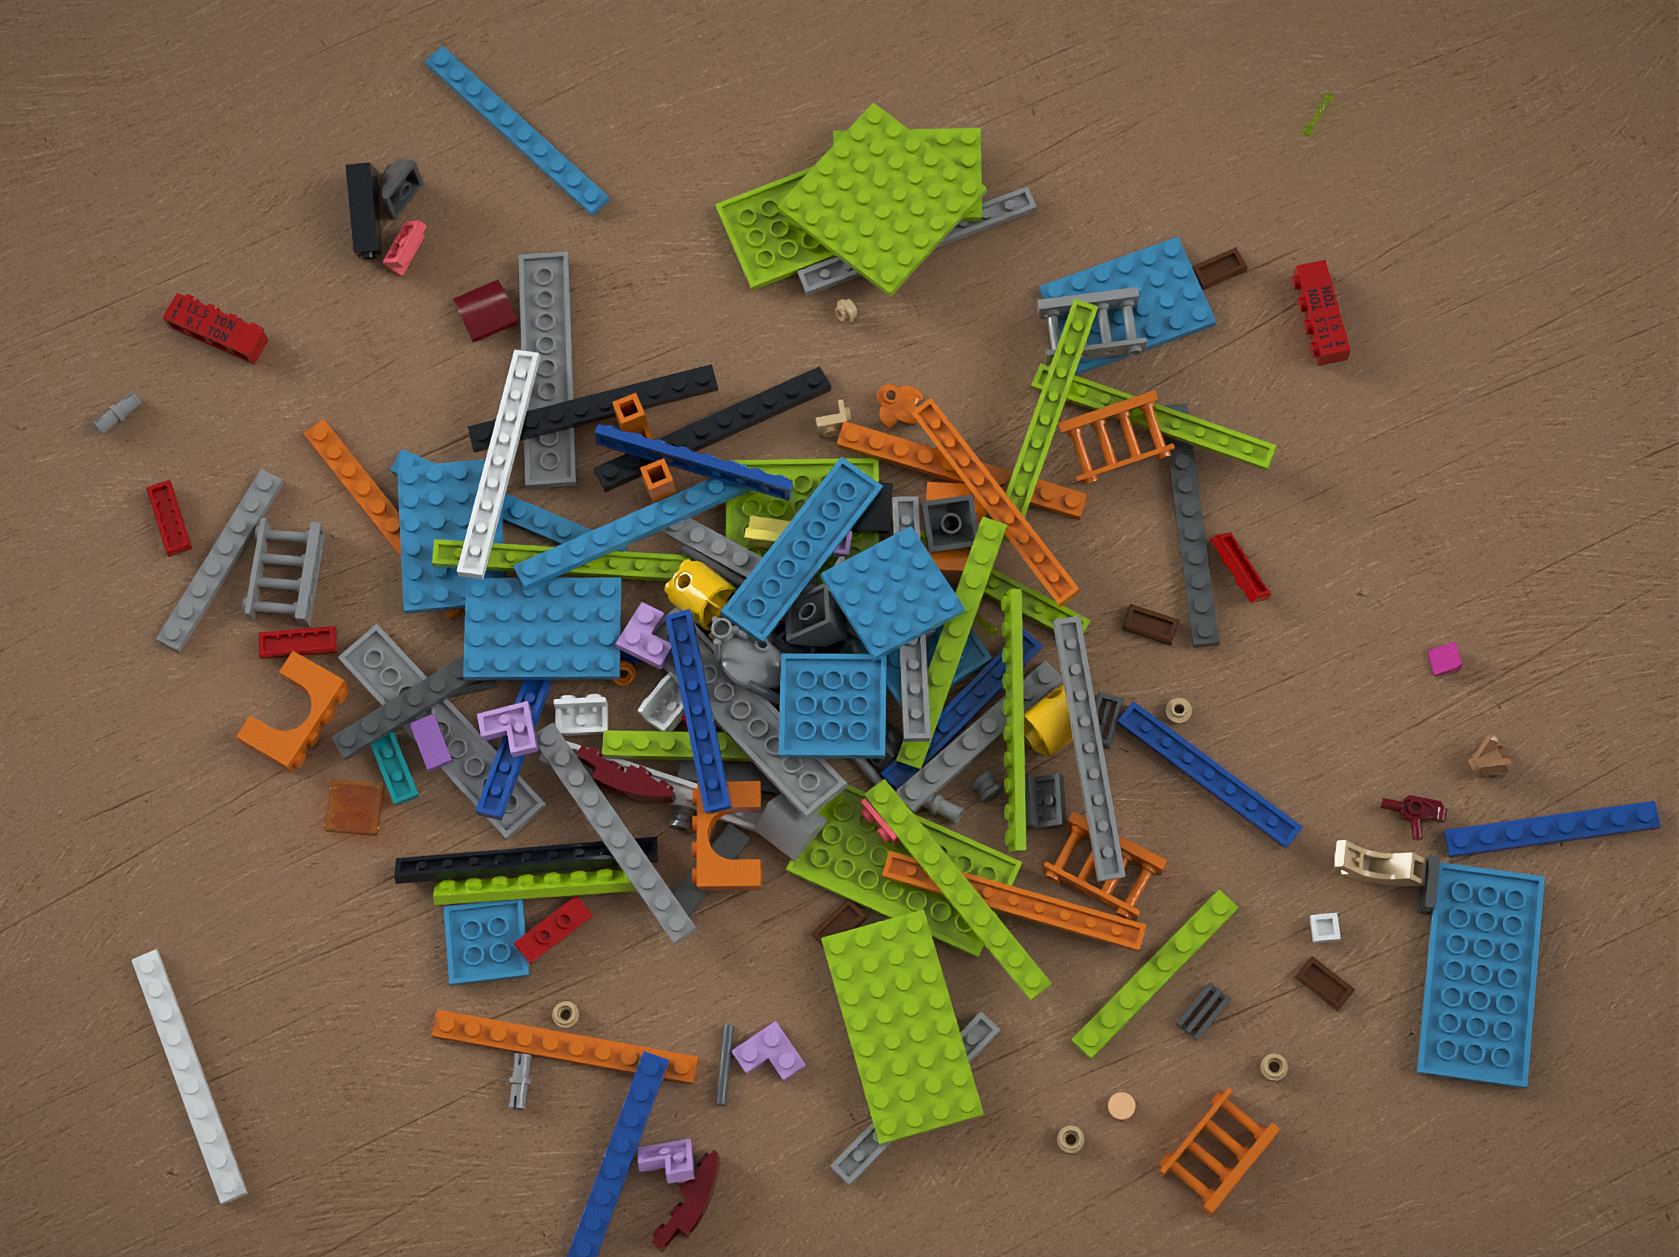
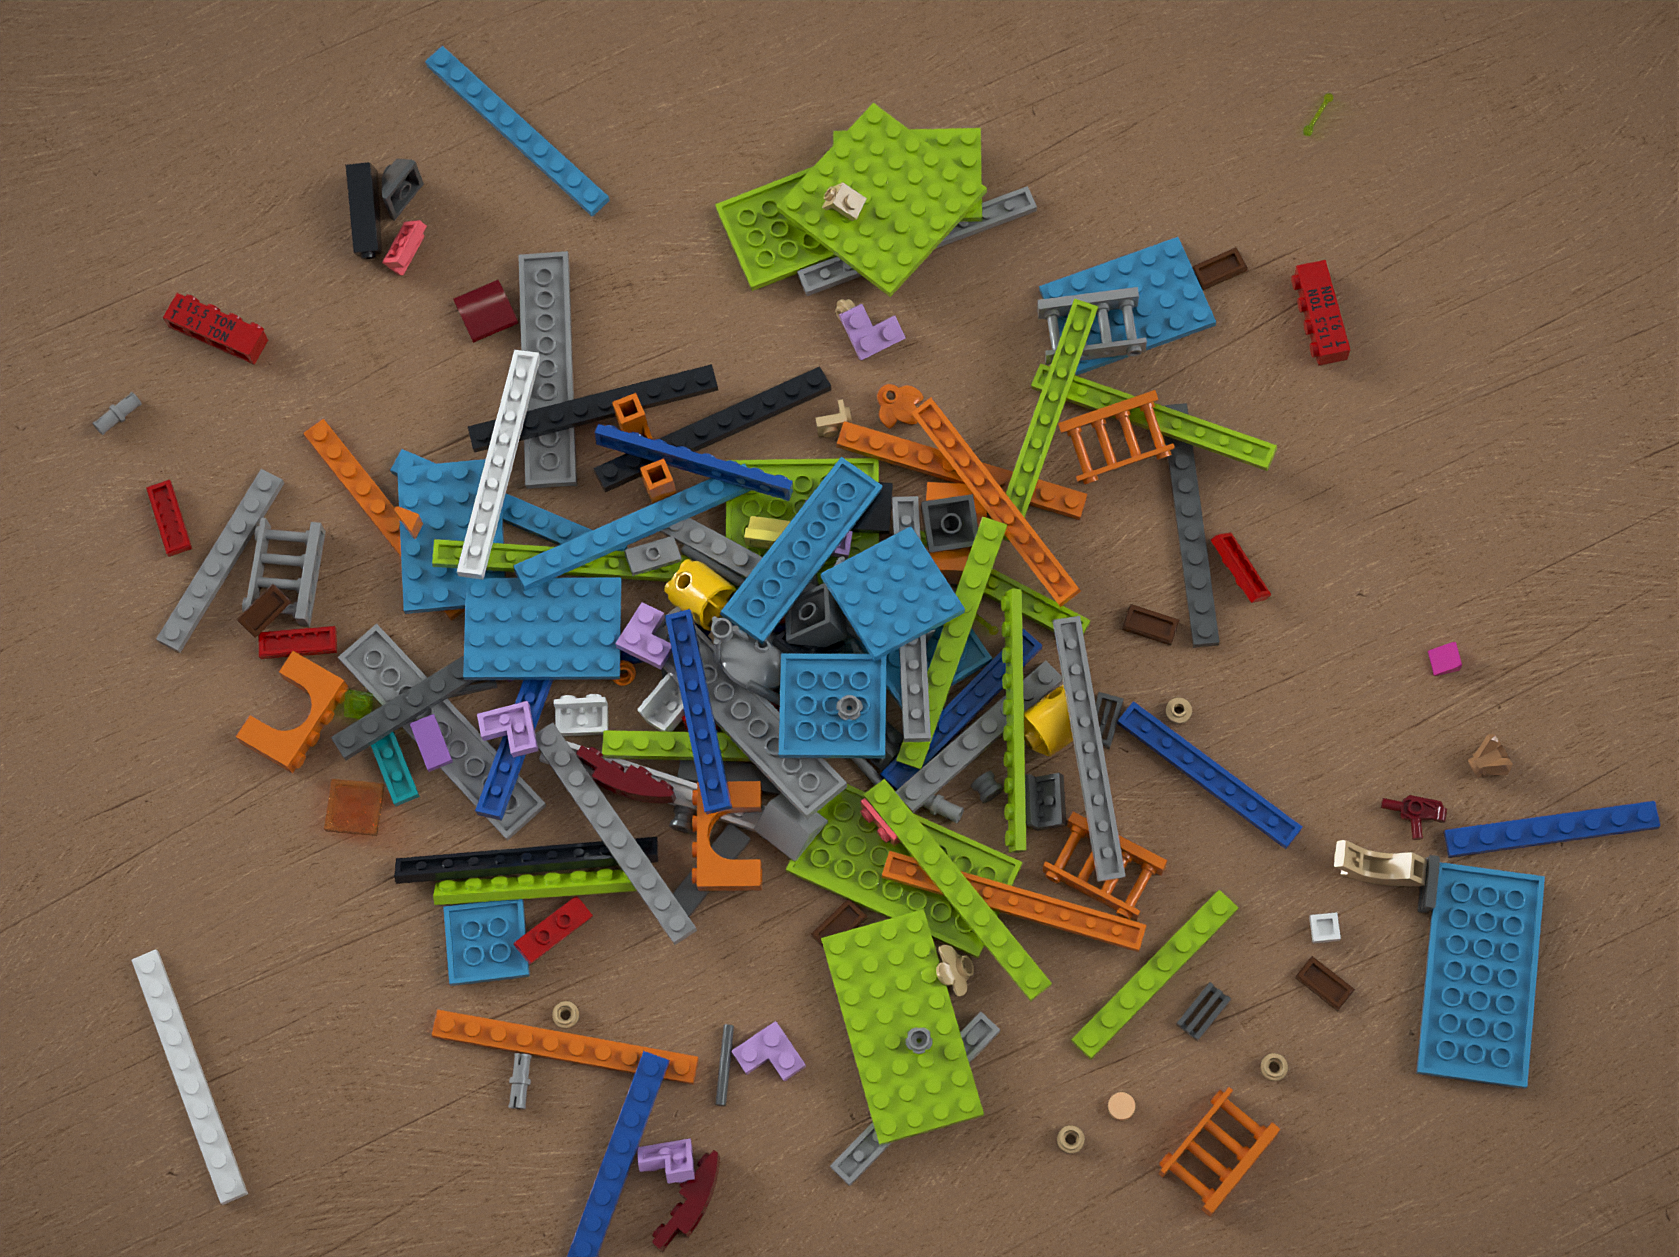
none -> reddish brown tile [236,583,292,638]
none -> clear neon green plate [344,689,373,719]
none -> orange slope [394,506,423,539]
none -> light grey plate [624,536,682,576]
none -> tan bracket [822,182,867,221]
none -> light grey plate [836,695,863,720]
none -> lavender plate [839,304,905,360]
none -> light grey plate [906,1027,933,1054]
none -> tan plate [936,945,974,997]

